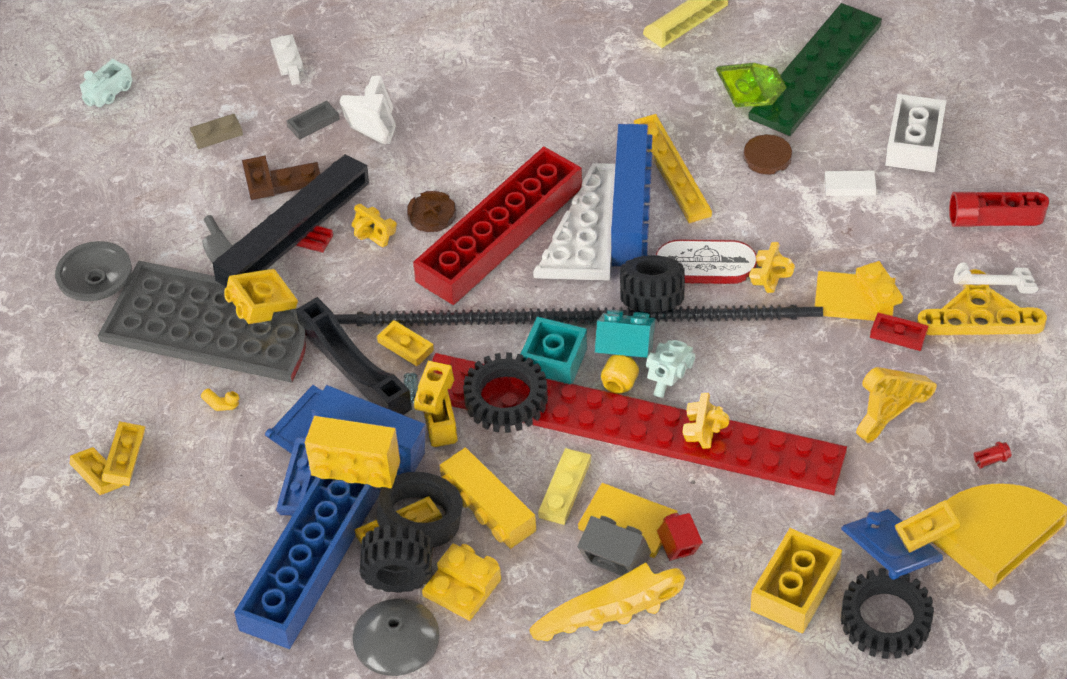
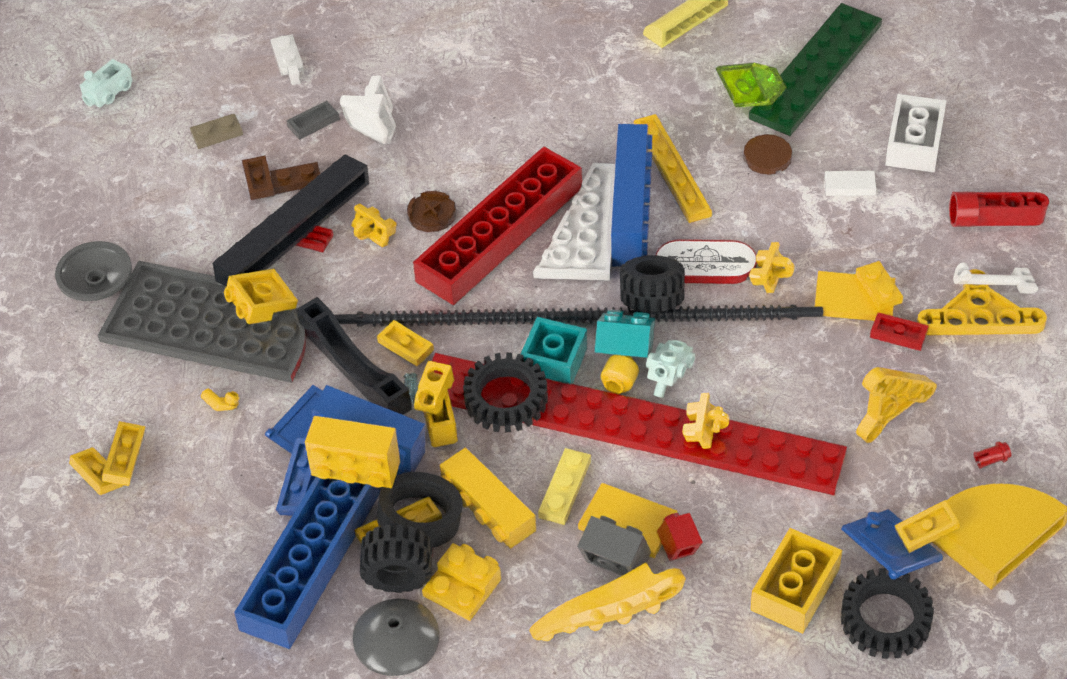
dark grey piece [202,215,233,263] -> none

